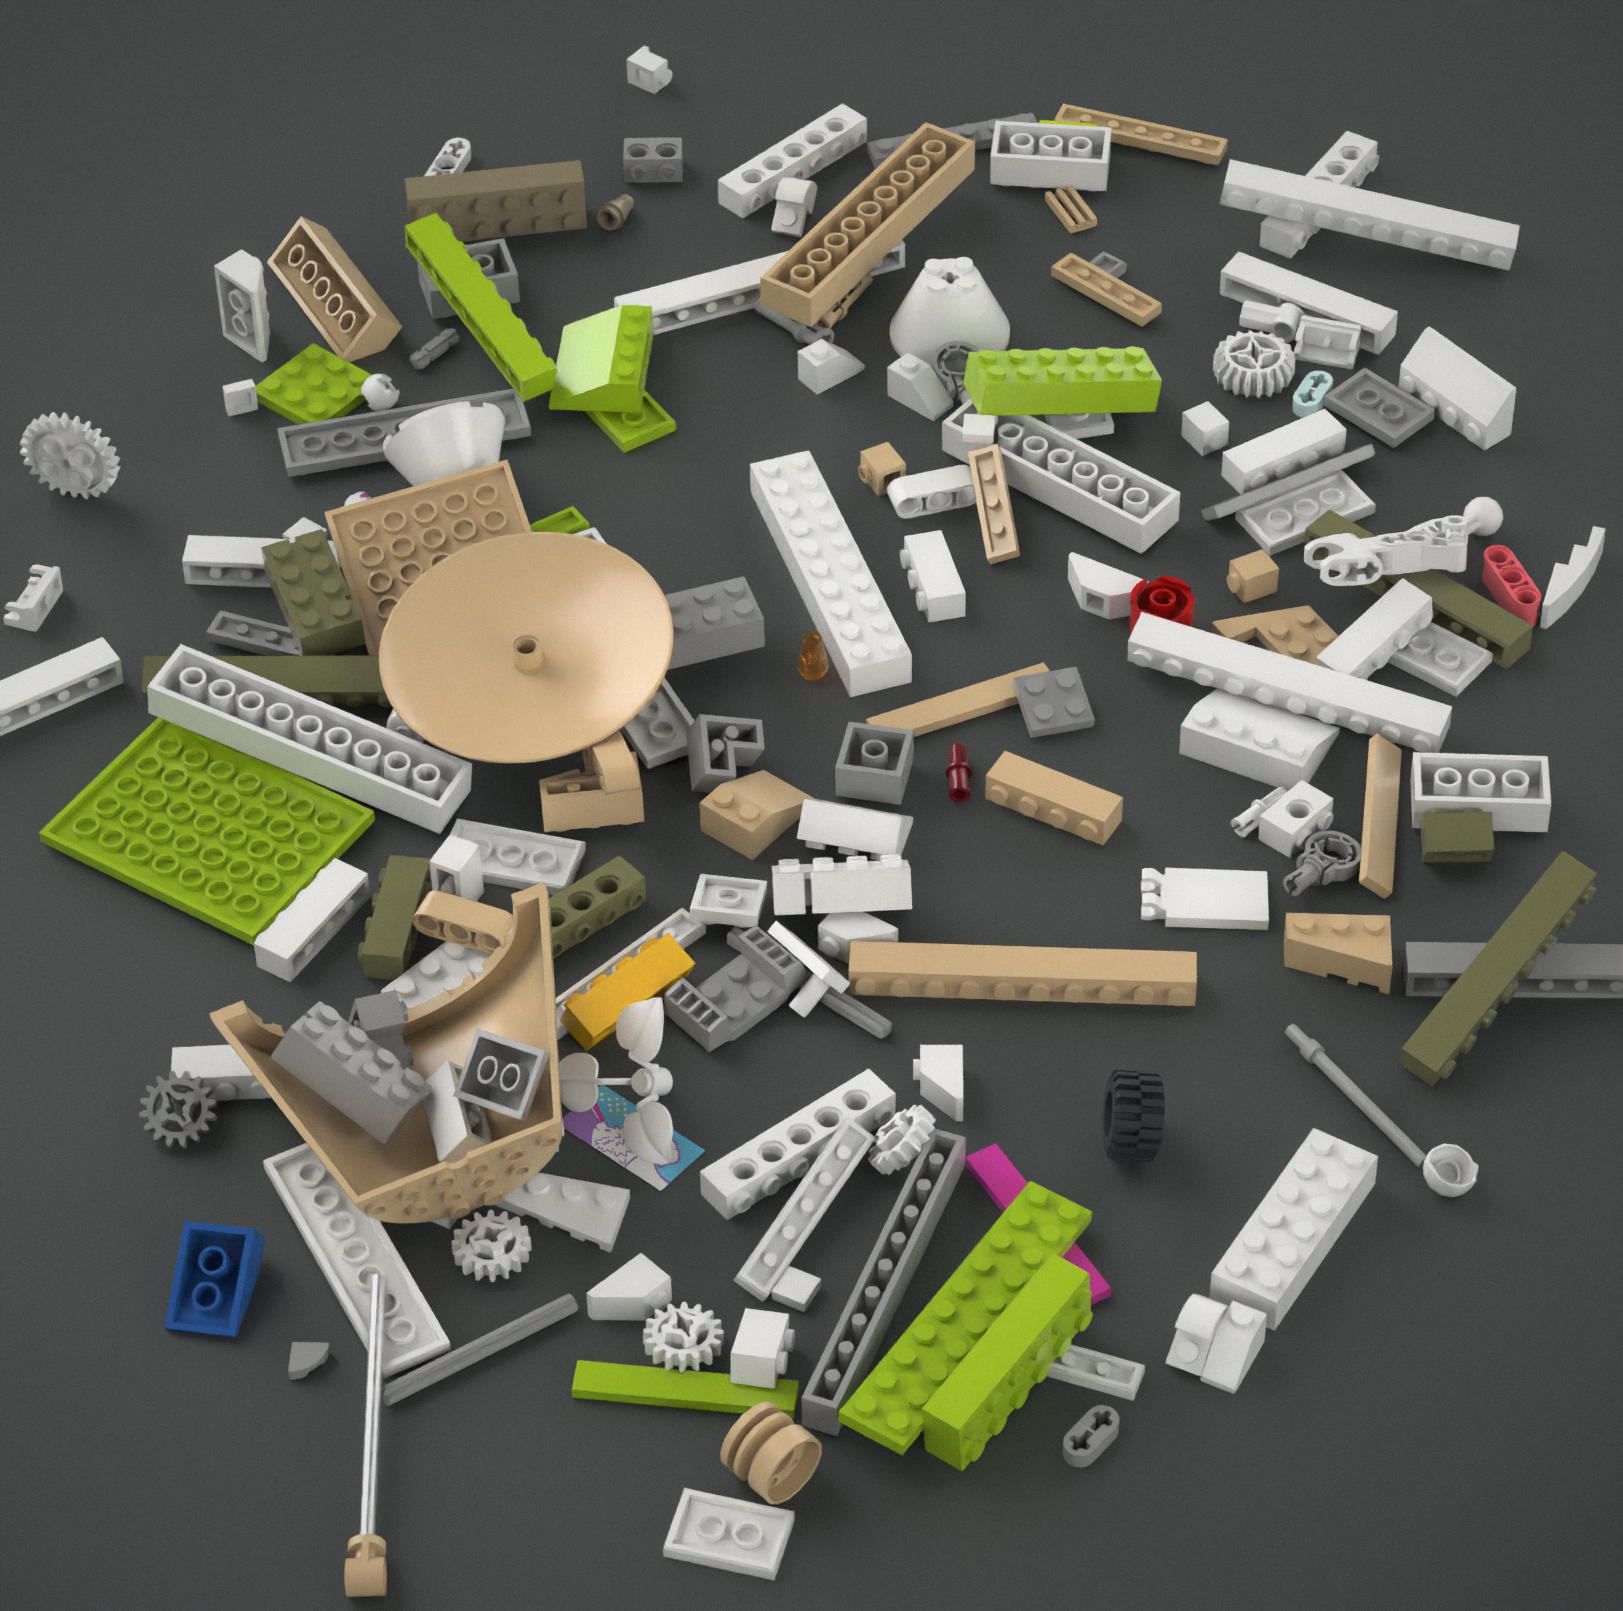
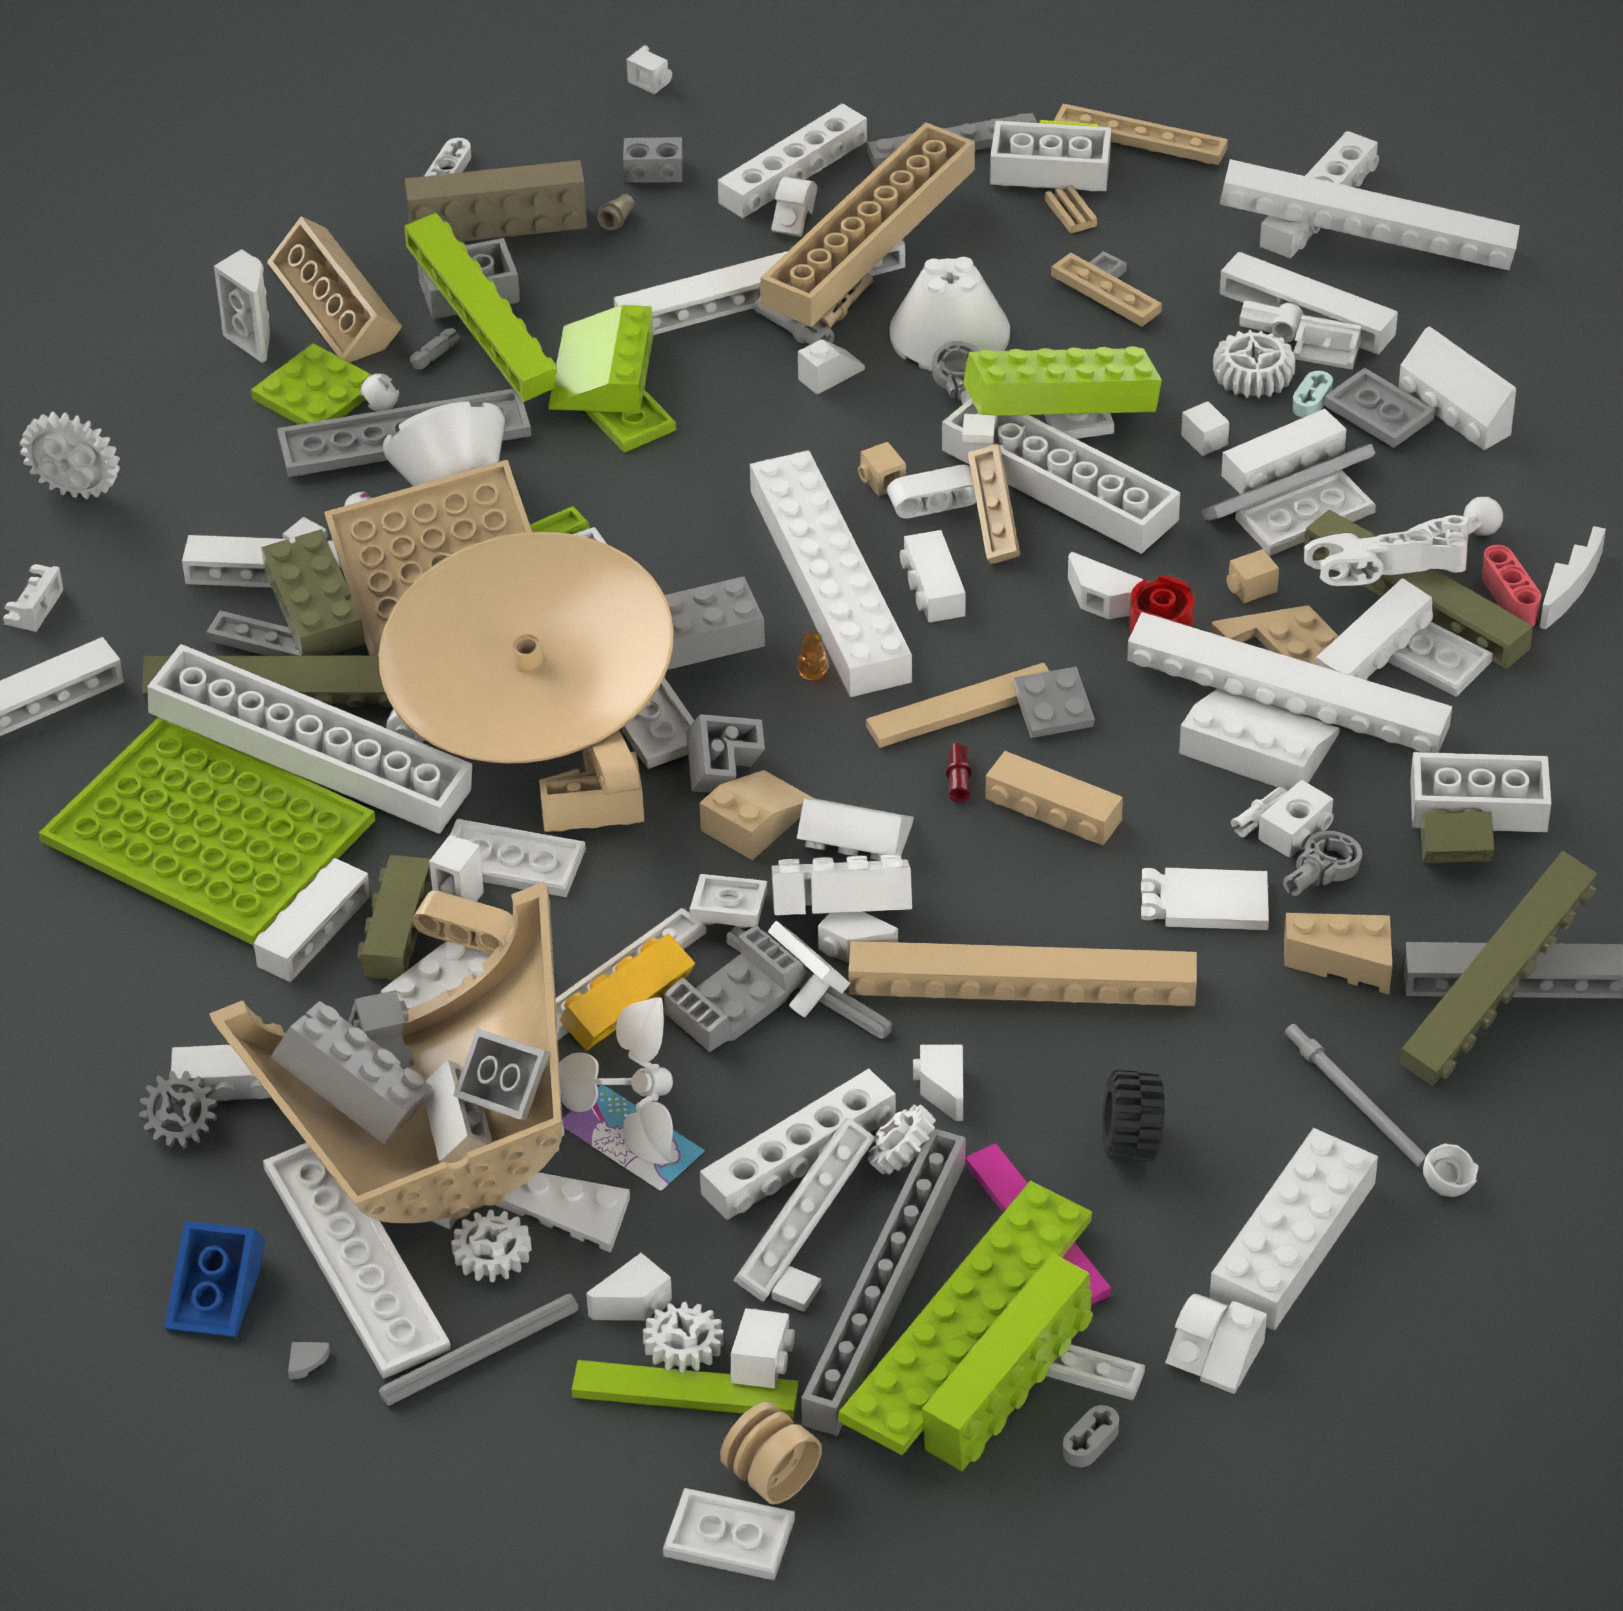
white plate [223,379,258,416] -> none
flat silver piece [345,1274,387,1597] -> none
olive brick [549,855,647,959] -> none
light grey brick [835,722,914,805] -> none
white slope [887,352,954,422] -> none
tan tile [1359,733,1402,899] -> none

